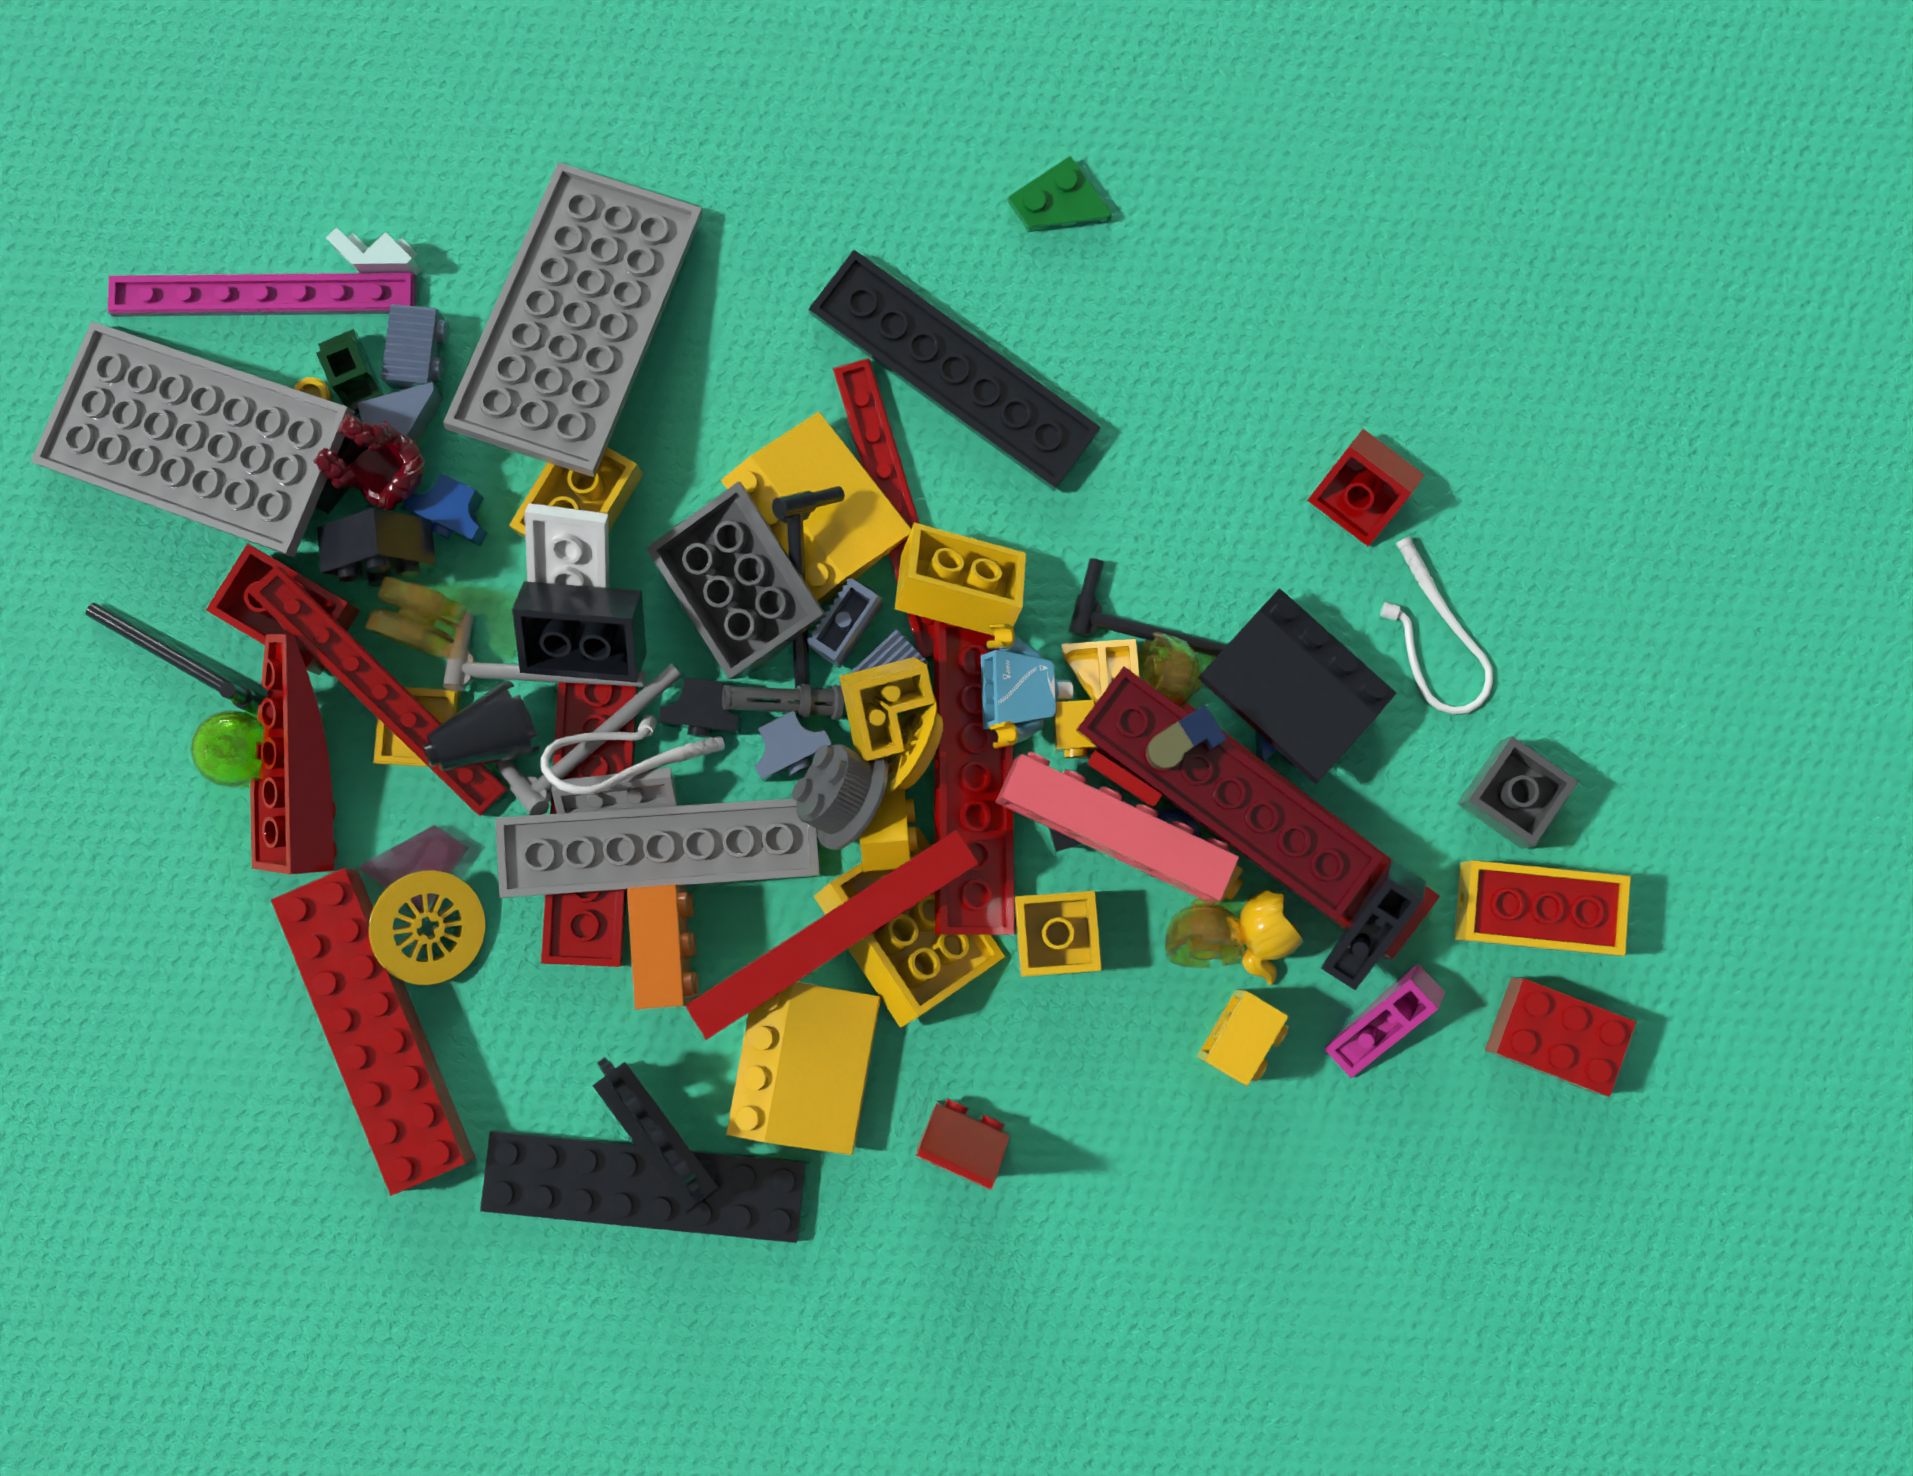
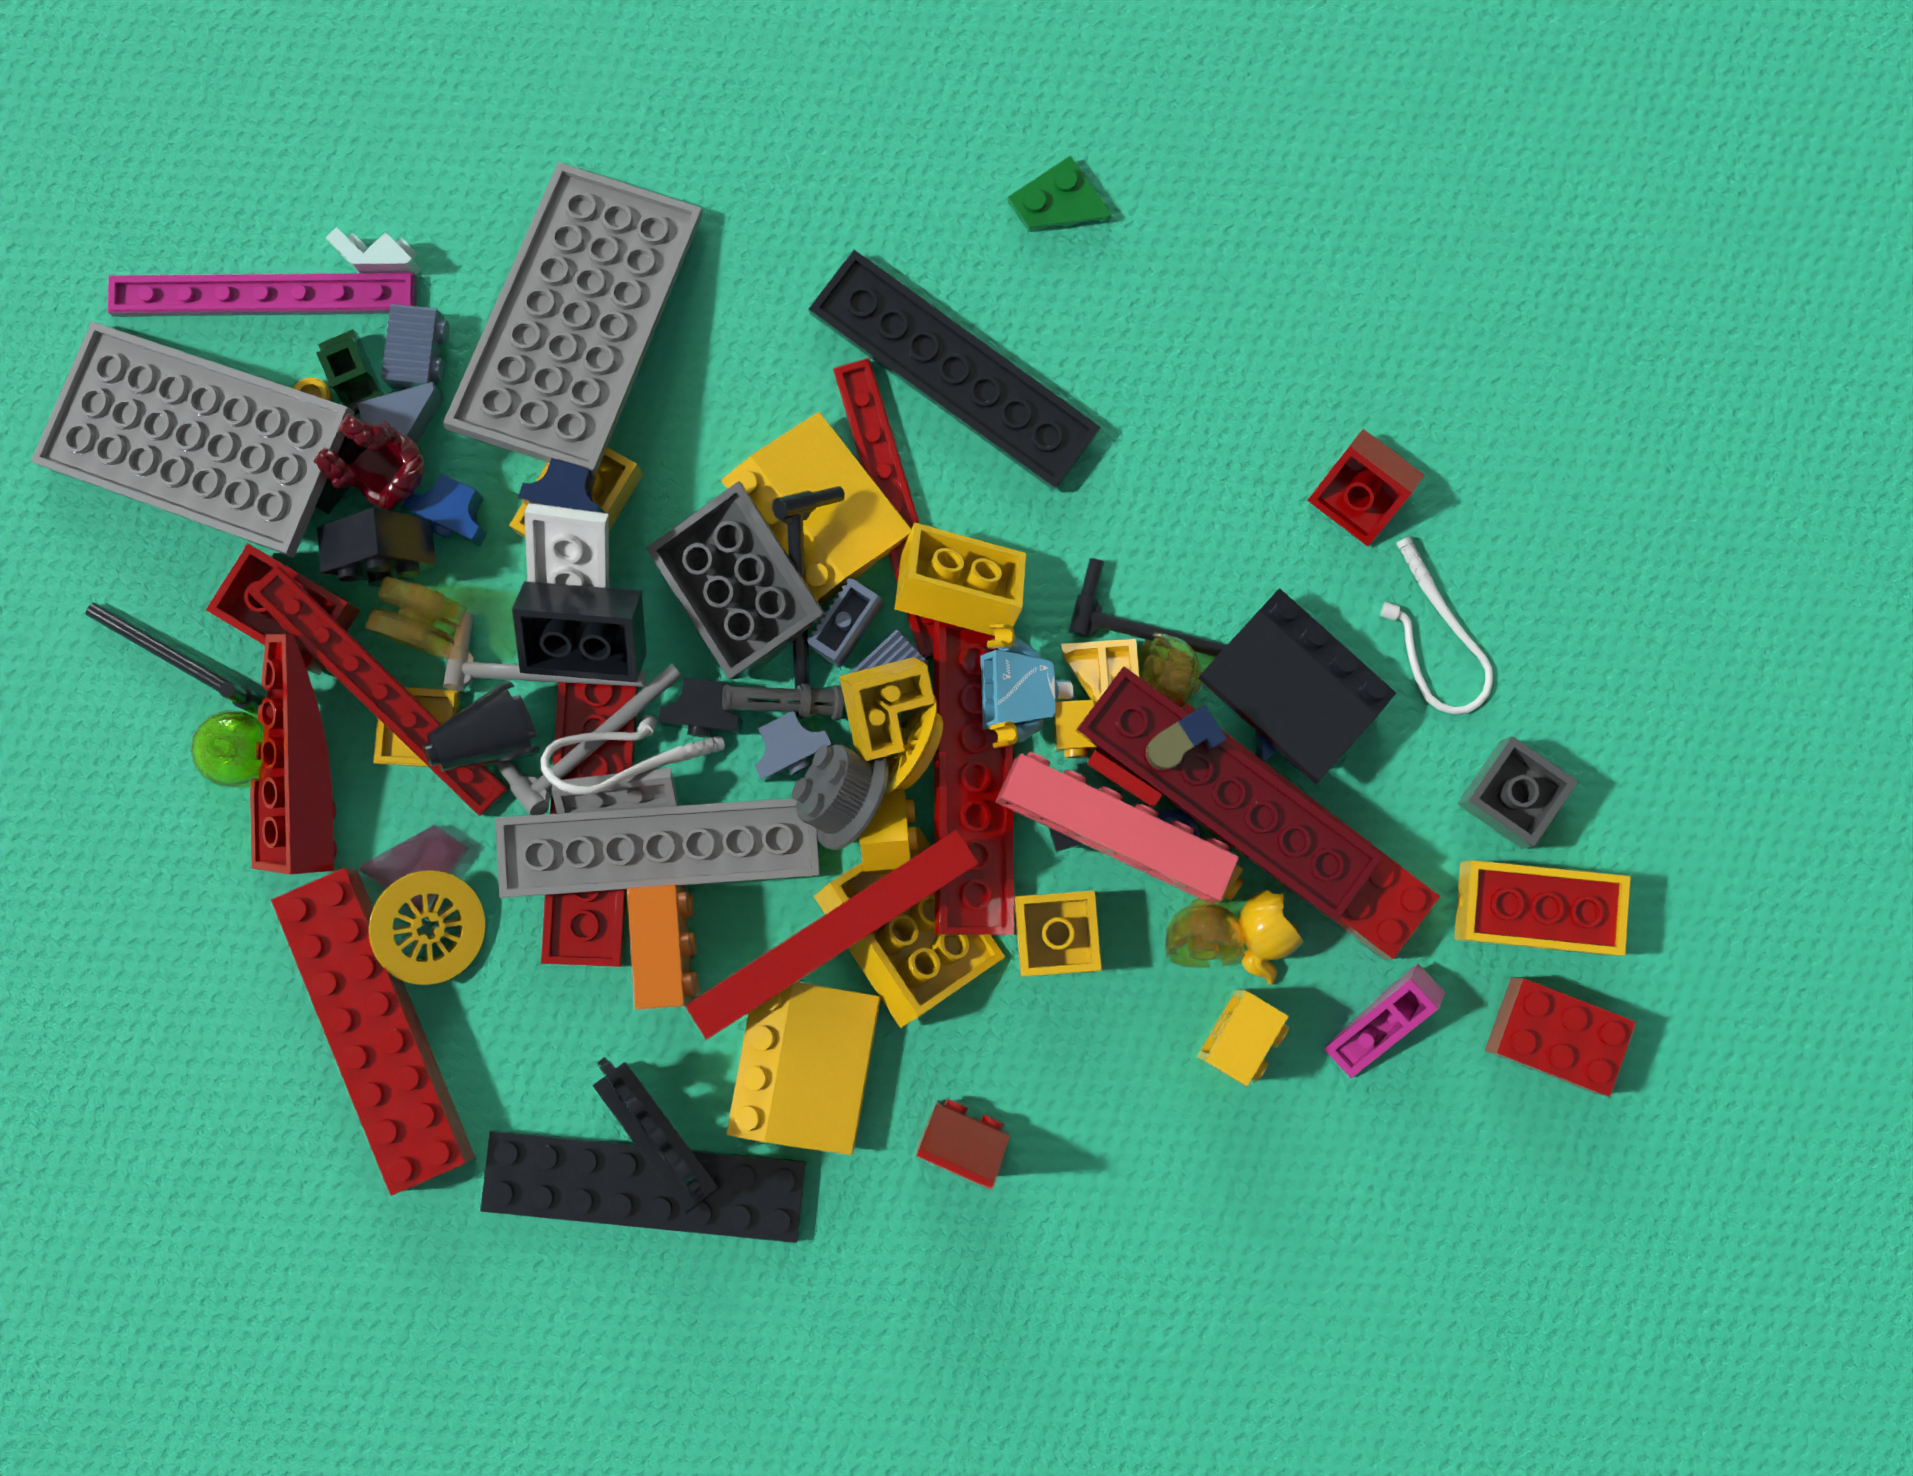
black slope [1321,860,1426,991] -> none
none -> dark blue brick [518,458,606,513]

